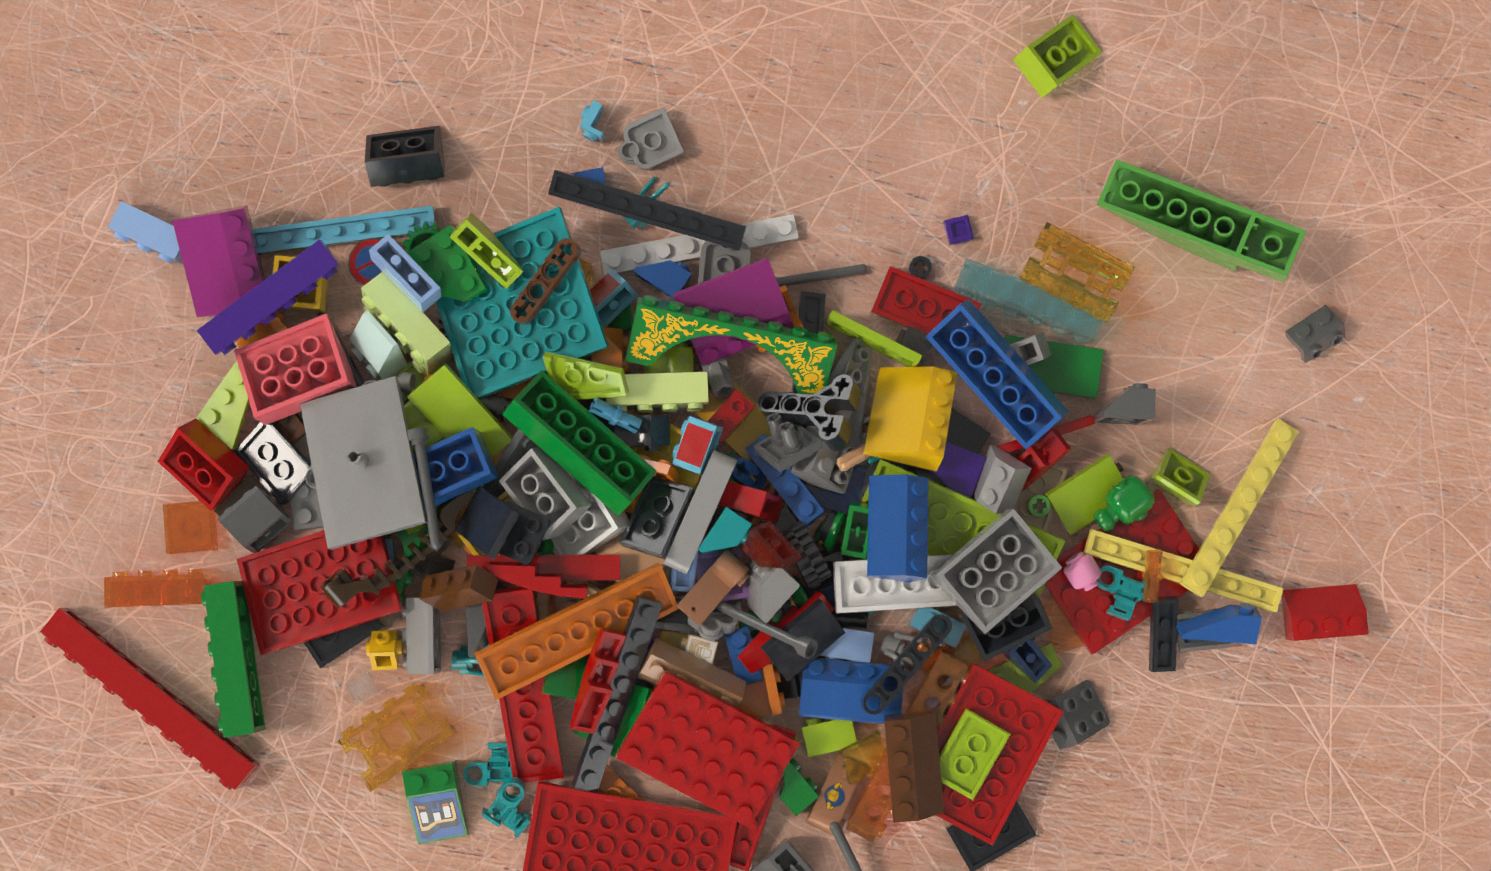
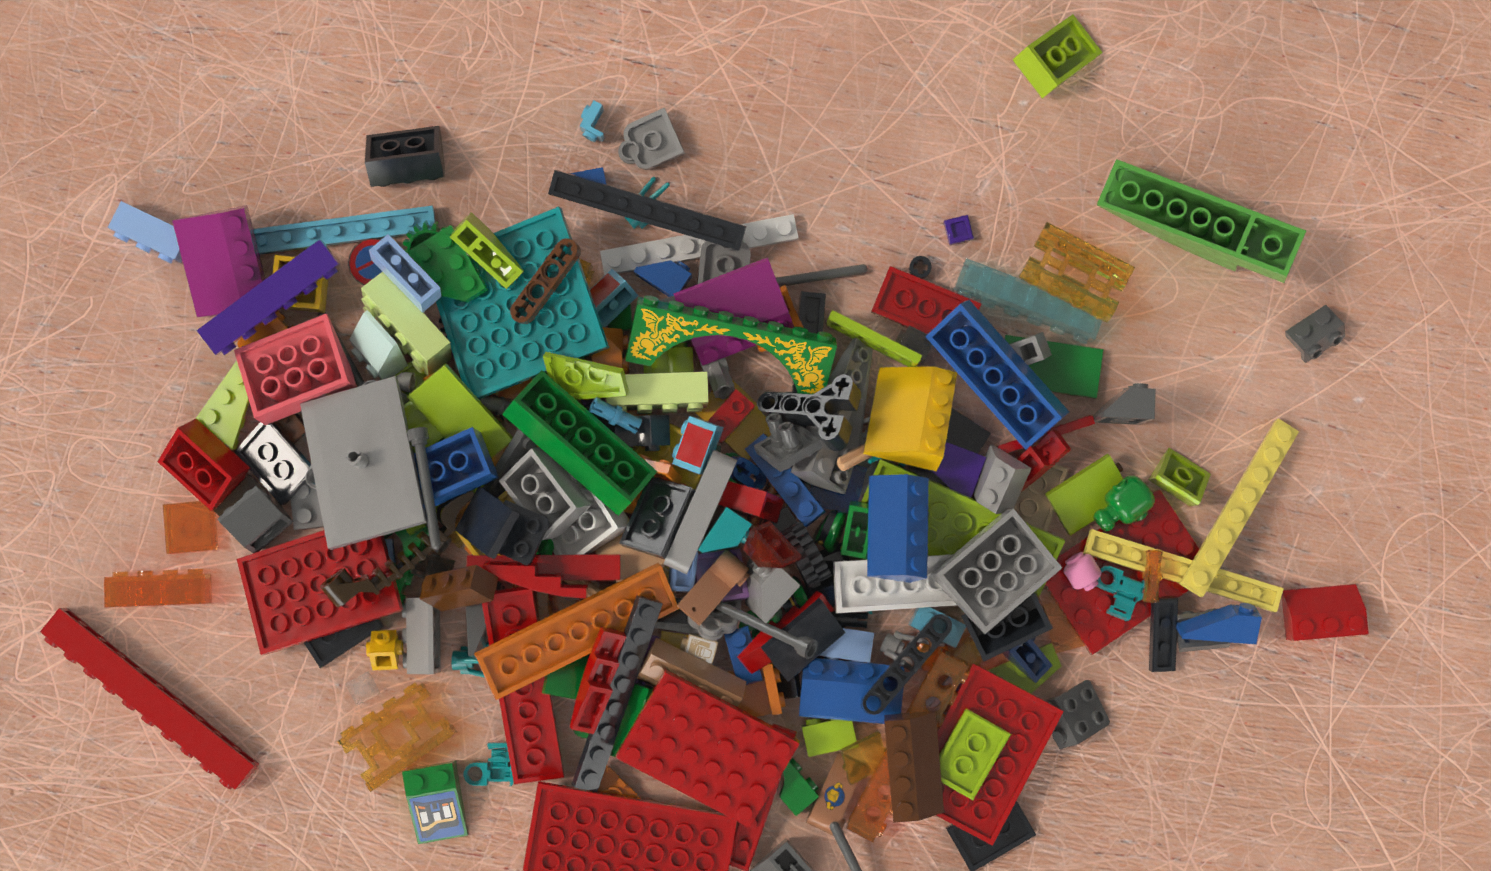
green brick [201,581,265,738] -> none
teal piece [482,777,531,838] -> none
bright green bush [1027,495,1051,518] -> none

